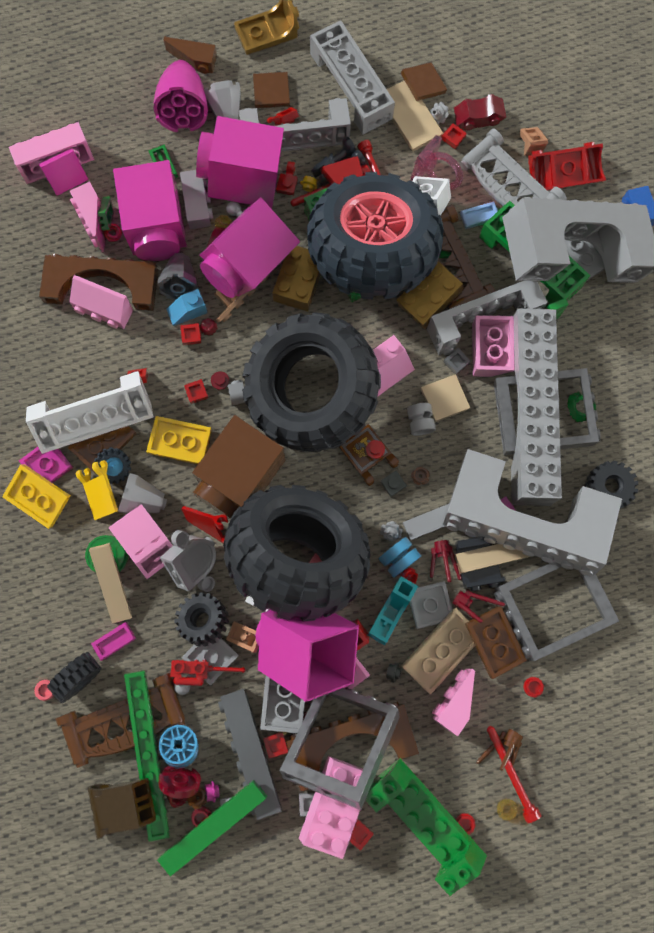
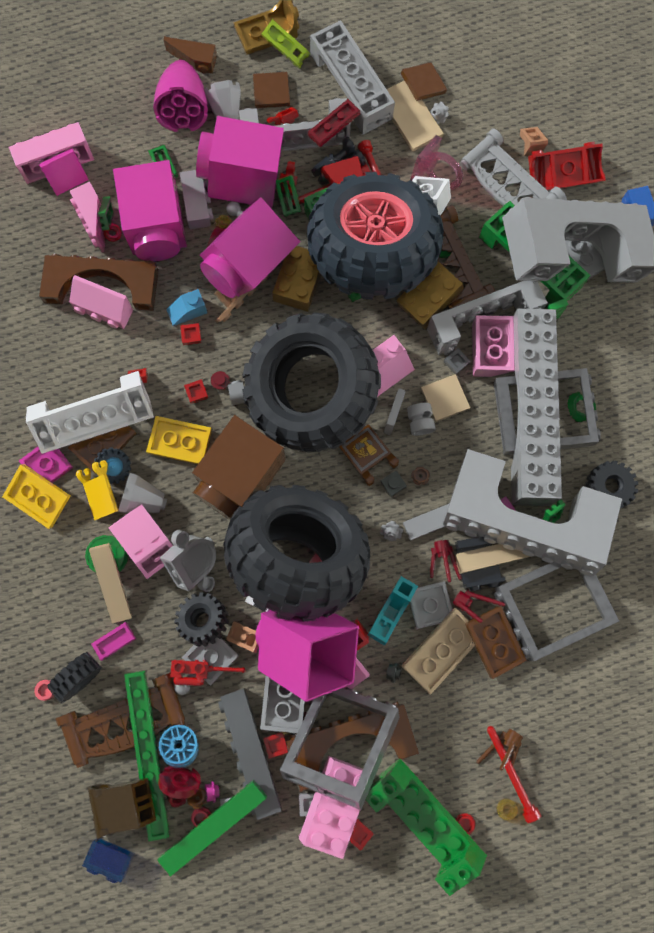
flat silver cone [158,253,198,300] -> none
red flag [181,506,229,544] -> none
dark red piece [200,318,218,336] -> none
yellow plate [300,176,317,192] -> none
red plate [366,440,385,459] -> none
dark azure wheel [378,537,421,578] -> none
red plate [400,568,418,584] -> none
bright pink slope [432,668,475,736] -> none
red plate [441,123,467,149] -> none
dark red brick [454,94,507,131] -> none
light blue tile [460,202,498,229] -> none
red plate [523,677,544,697] -> none
none -> clear blue brick [82,838,135,883]
none -> lime plate [261,19,310,68]
none -> green tile [276,175,302,217]
none -> dark red tile [308,99,360,147]
none -> light grey tile [384,388,405,435]
none -> green tile [543,499,565,523]

